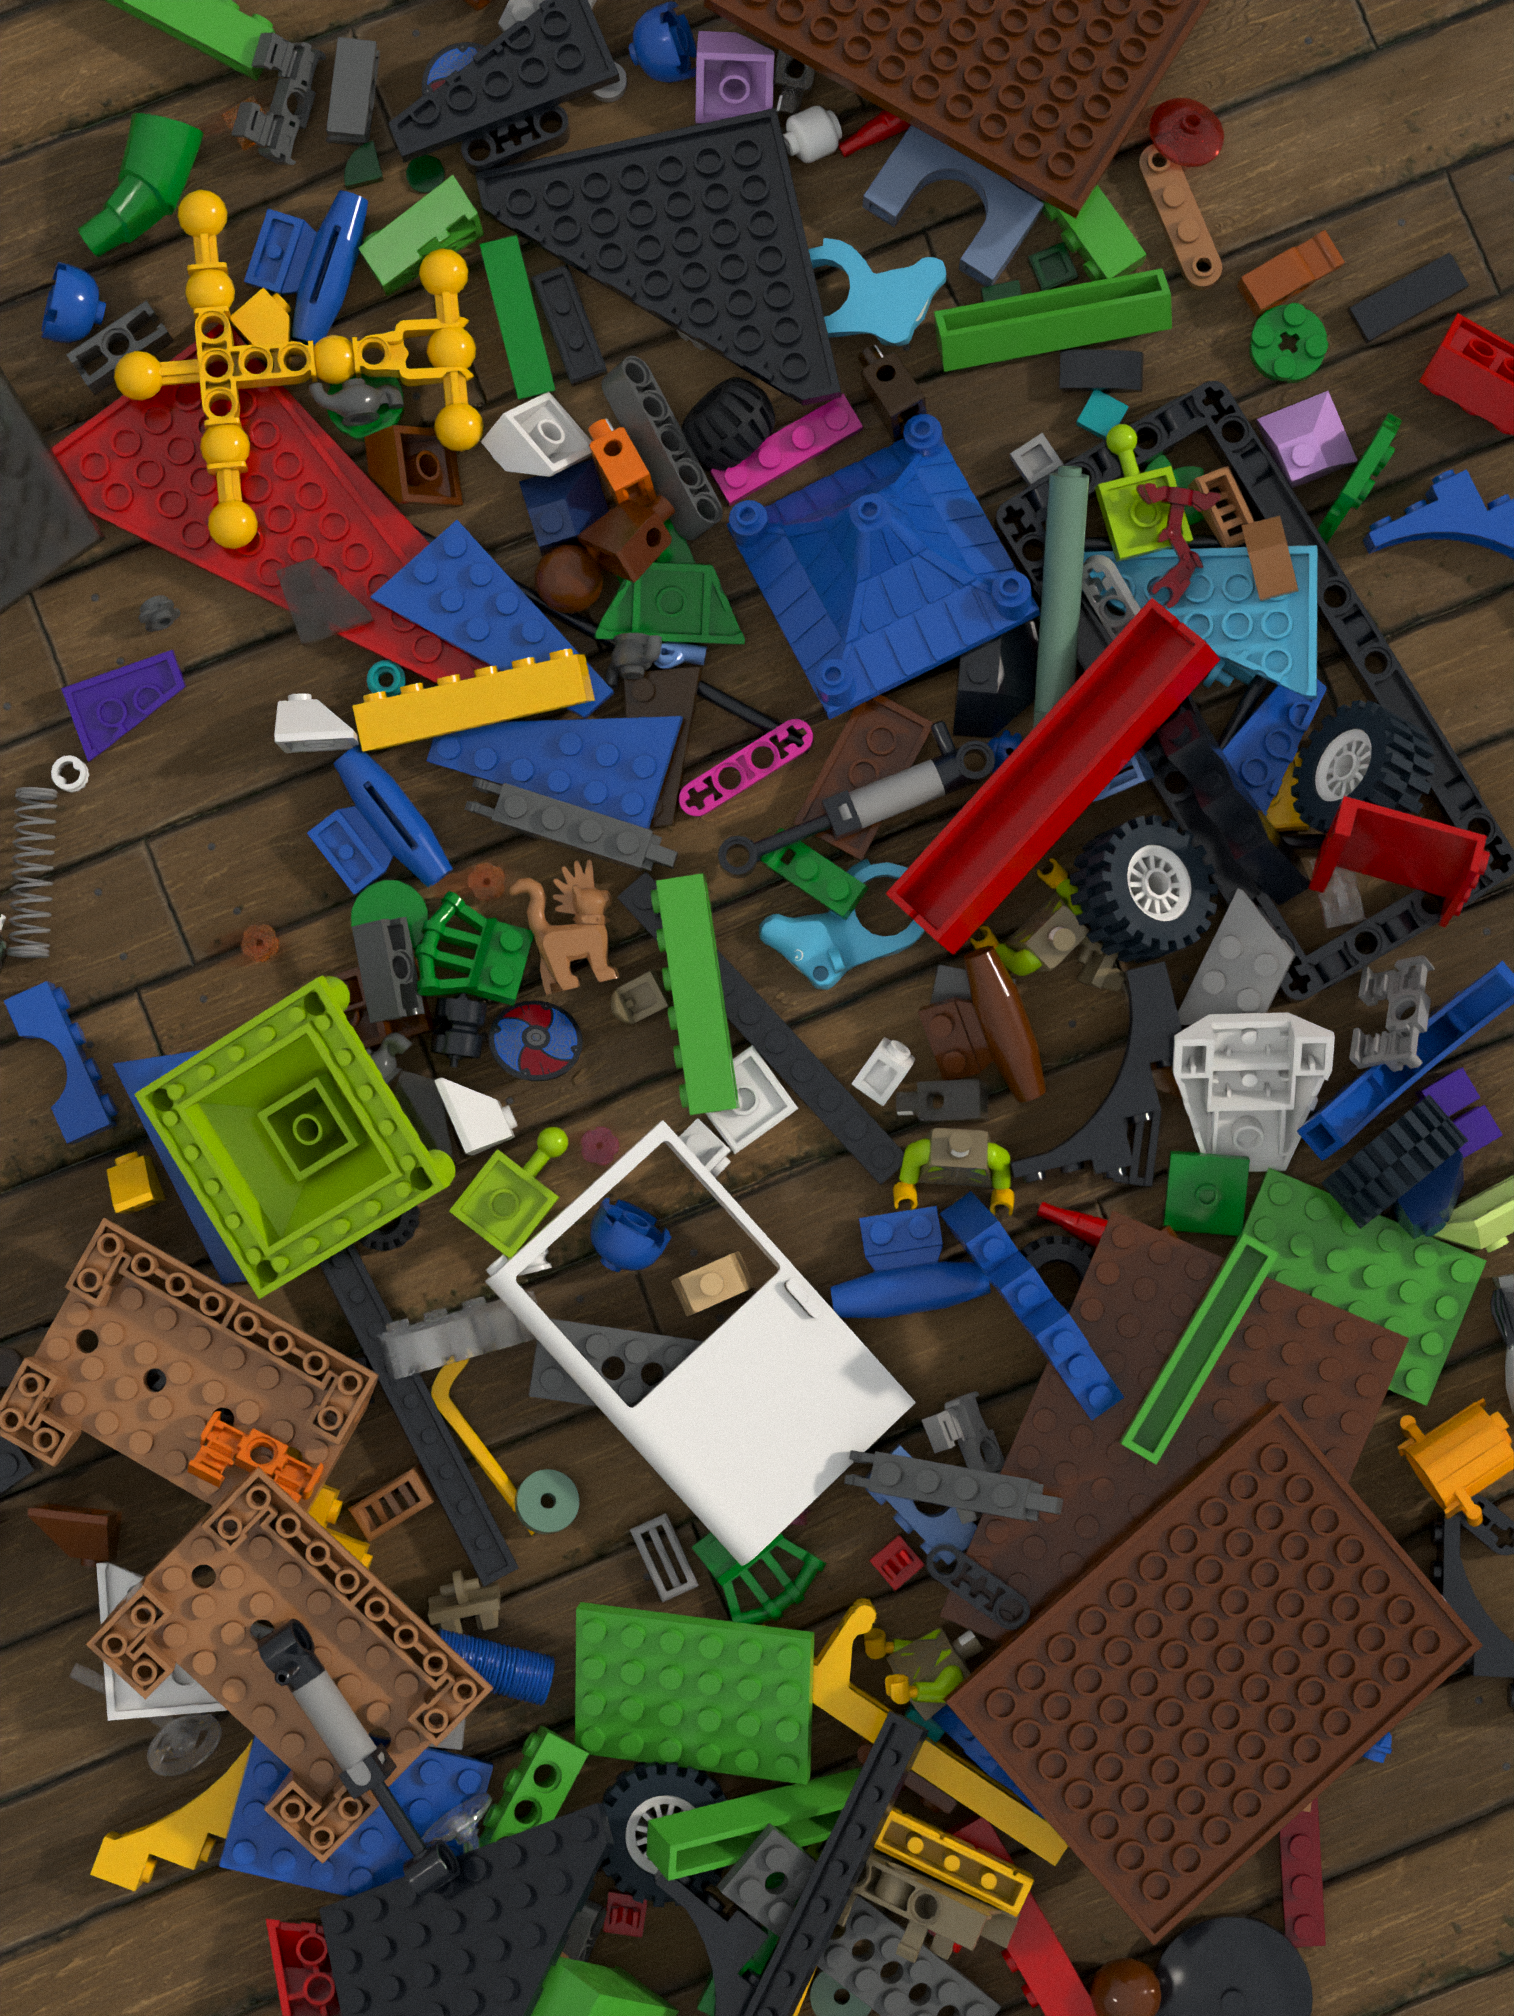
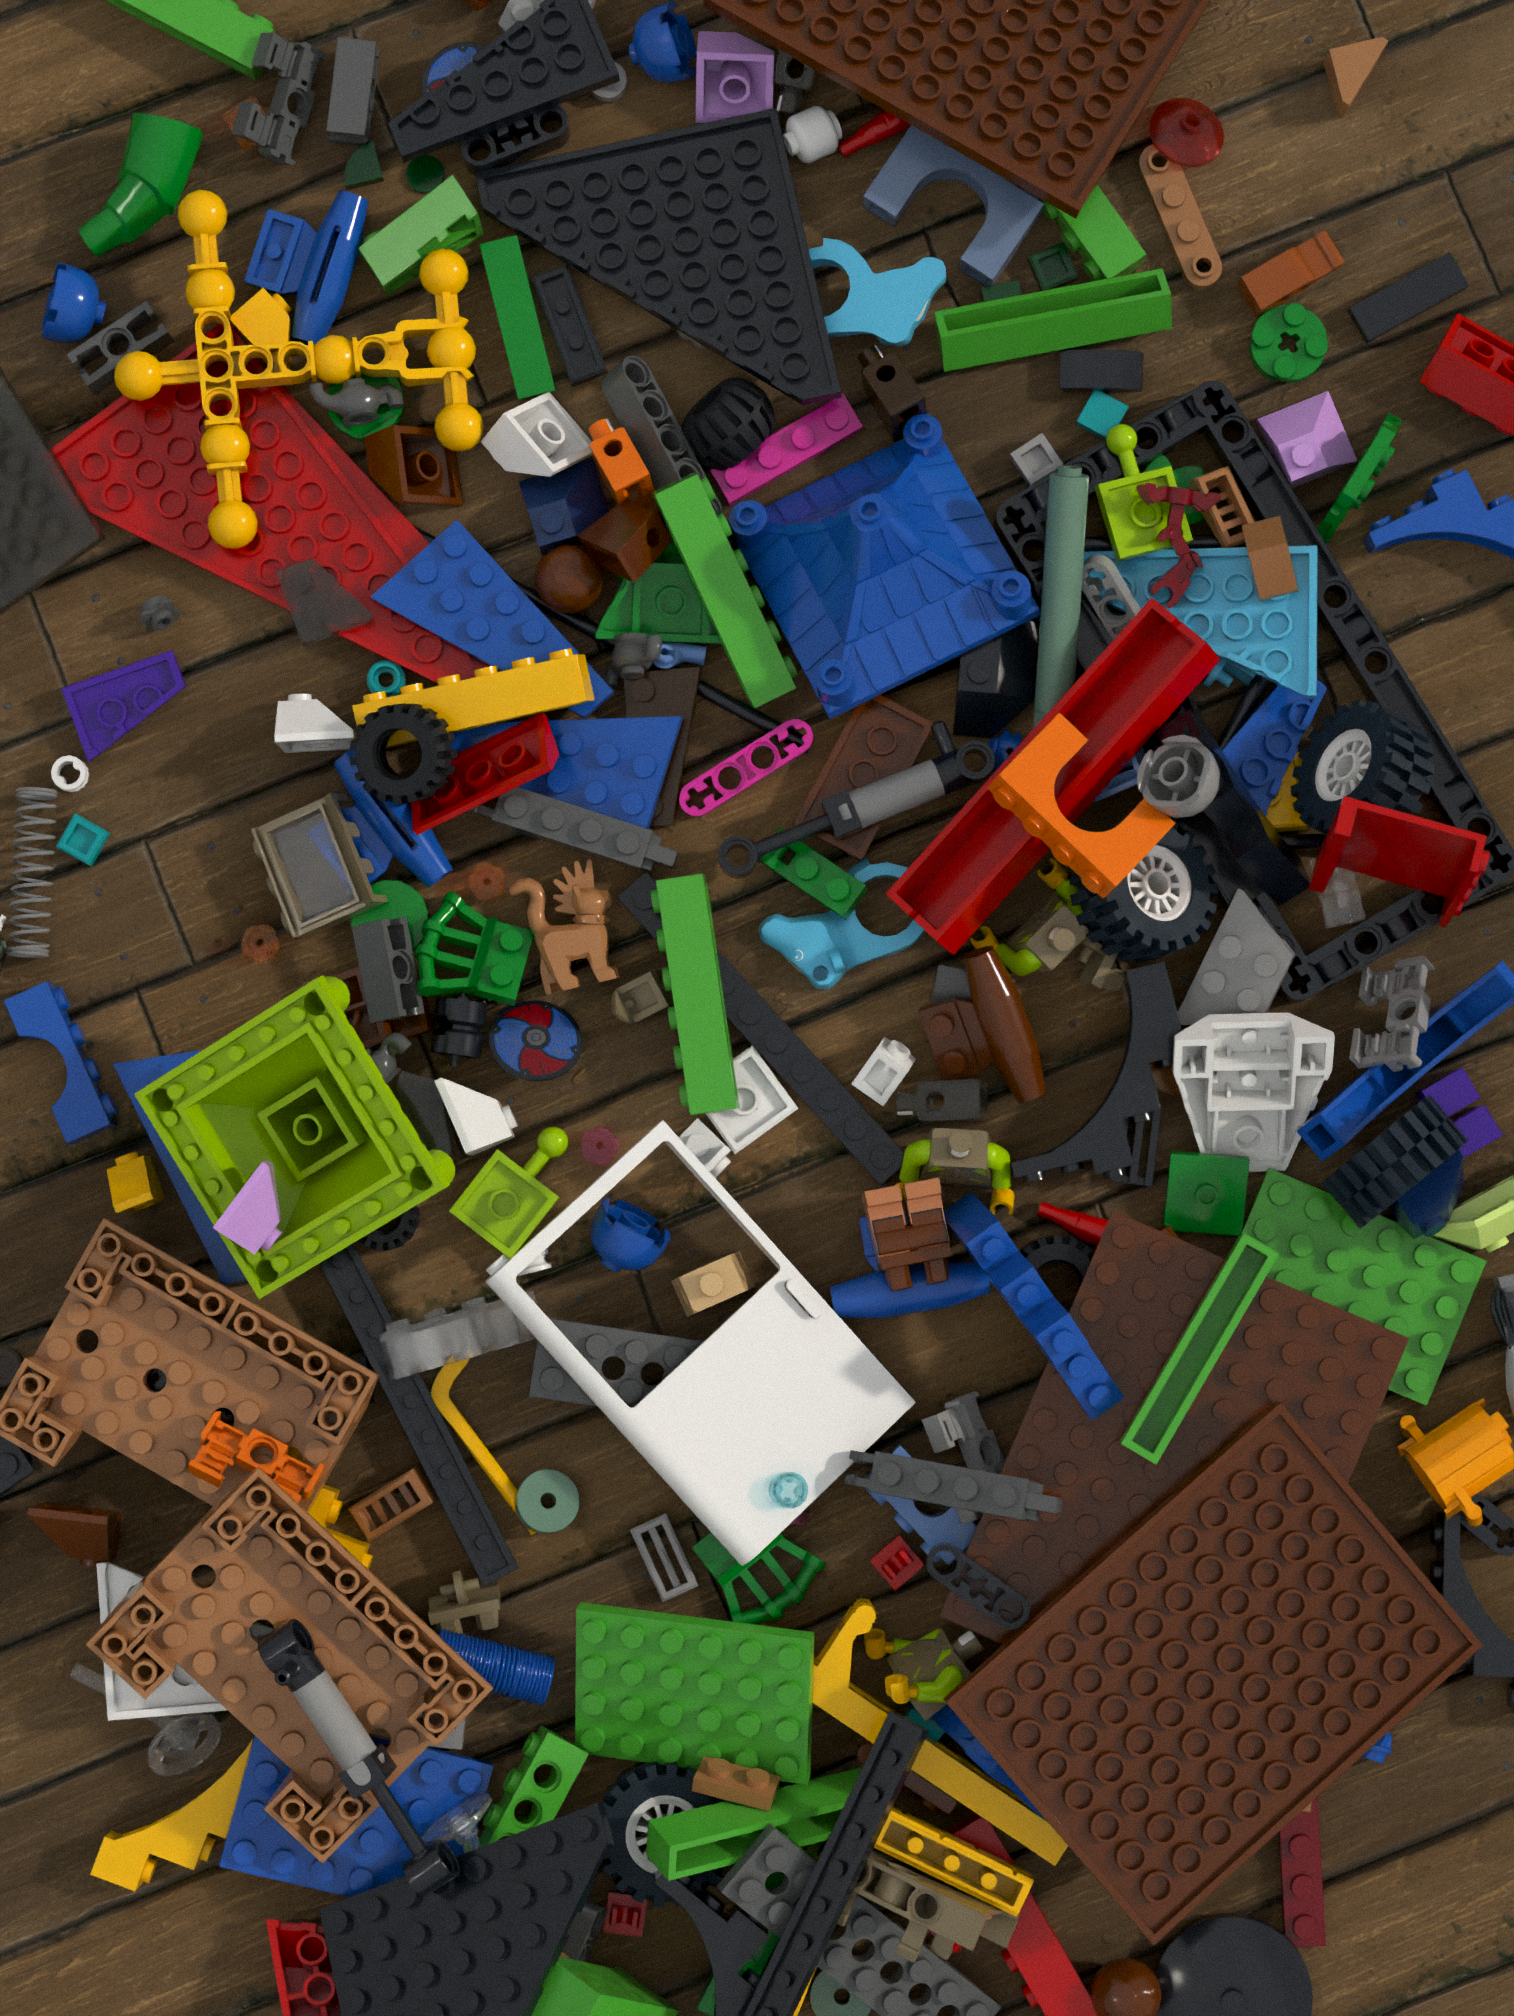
none -> teal tile [55,813,111,867]
none -> lavender slope [213,1159,282,1255]
none -> window [251,792,388,938]
none -> black tyre [350,703,457,804]
none -> red slope [411,712,559,835]
none -> bright green brick [651,473,798,708]
none -> medium nougat plate [692,1756,781,1811]
none -> clear light blue bush [769,1472,808,1508]
none -> hips [862,1177,952,1292]
none -> orange arch [987,713,1176,899]
none -> light grey cylinder [1137,735,1220,818]
none -> medium nougat slope [1323,37,1389,117]

